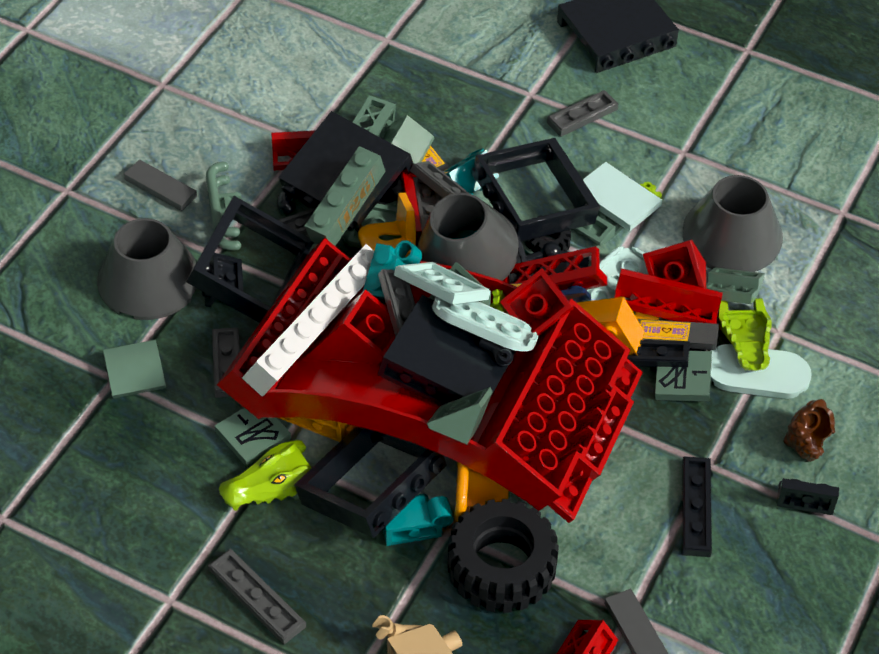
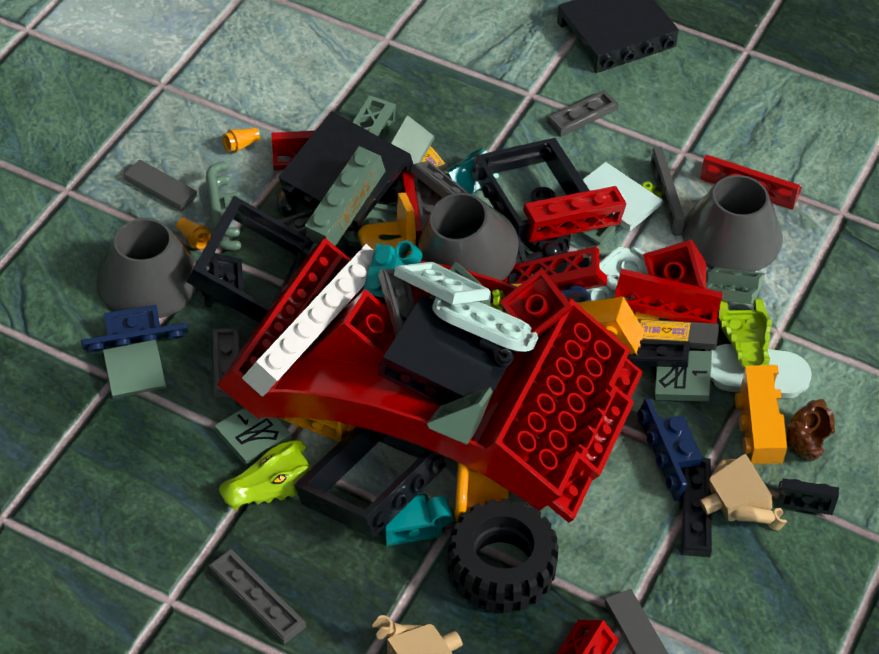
none -> dark blue bracket [81,305,188,352]
none -> light orange cone [176,218,211,249]
none -> light orange cone [222,127,260,153]
none -> red fence [523,186,627,243]
none -> black tile [531,187,556,202]
none -> dark blue bracket [637,398,703,500]
none -> dark grey tile [650,146,685,236]
none -> red fence [700,154,802,210]
none -> tan torso [700,454,787,531]
none -> light orange wedge [735,365,787,464]

